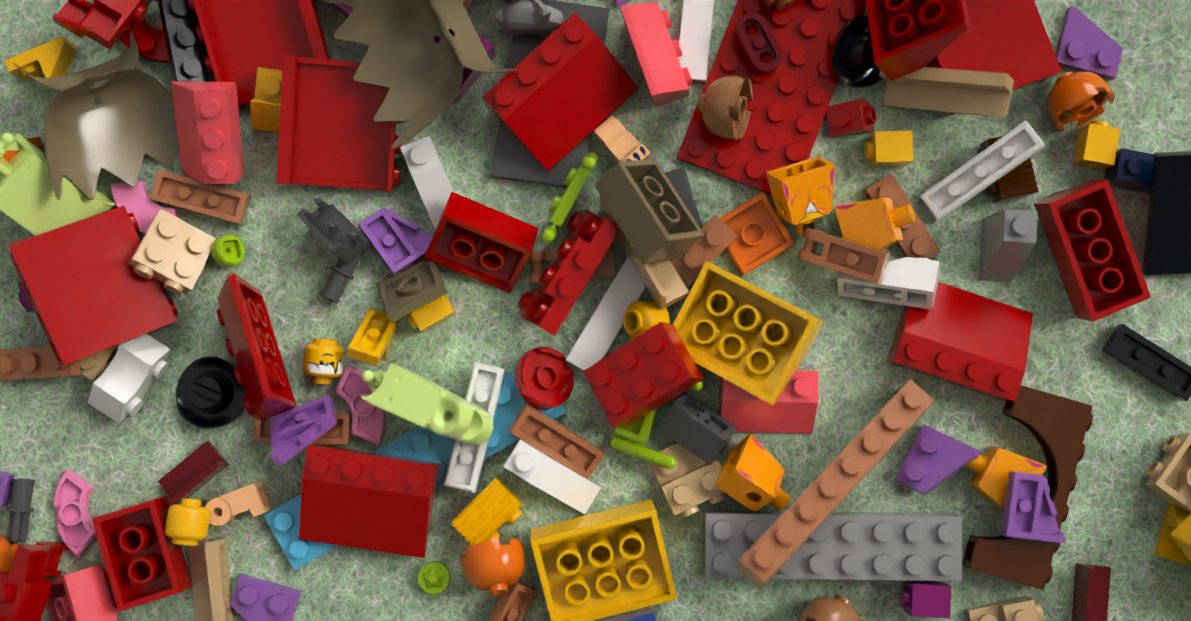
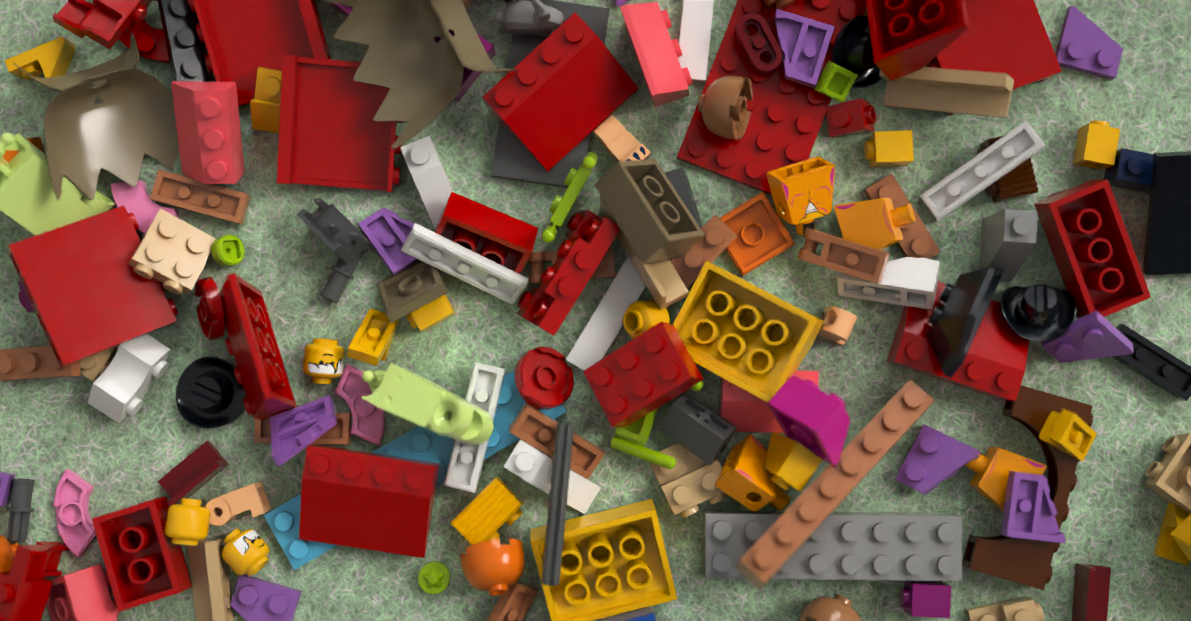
orange cylinder [1047,71,1115,131] -> none
none -> red tile [194,277,225,341]
none -> yellow head [221,528,270,577]
none -> white tile [401,223,528,305]
none -> dark grey axle [541,423,574,586]
none -> yellow slope [764,431,822,492]
none -> dark pink slope [768,375,851,467]
none -> medium lavender wing [774,9,835,88]
none -> lime tile [814,61,858,103]
none -> light nougat leg [818,306,857,346]
none -> black wedge [927,267,1004,378]
none -> black hat [1001,284,1077,341]
none -> yellow slope [1039,409,1097,462]
none -> medium lavender wing [1041,310,1134,363]

